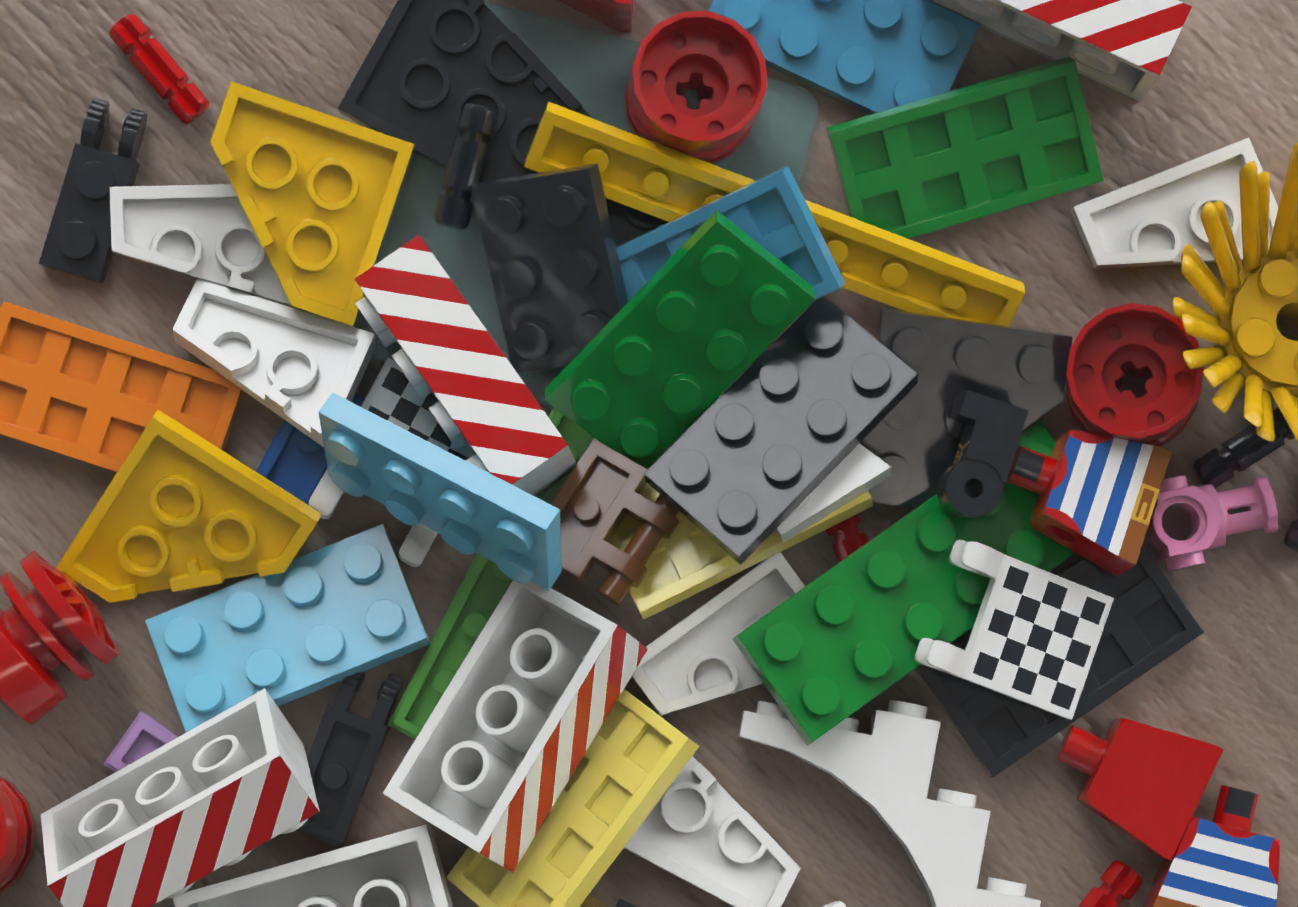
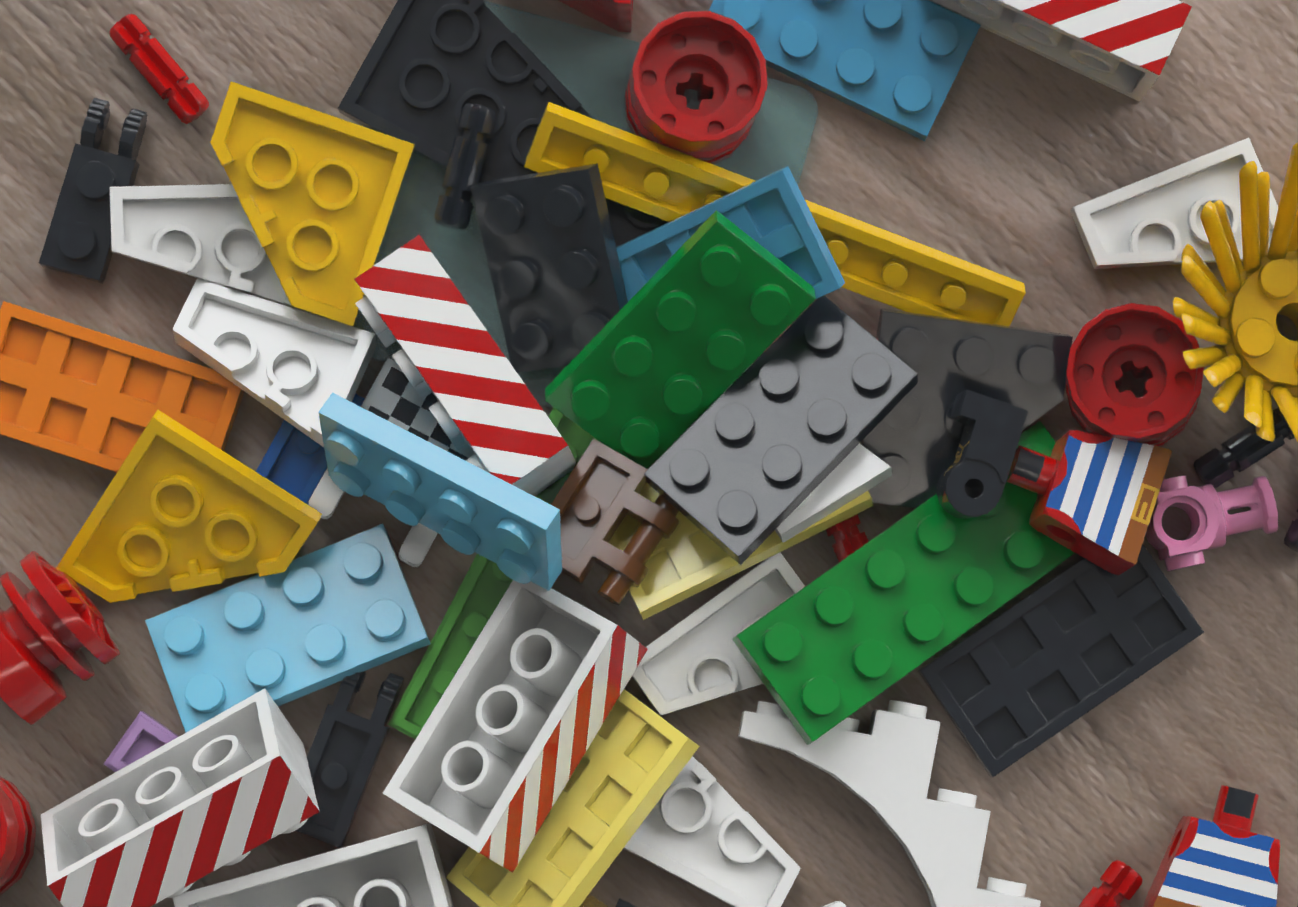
green plate [826,56,1104,239] -> none
white flag [915,540,1114,720] -> none
red torso [1056,718,1224,861] -> none

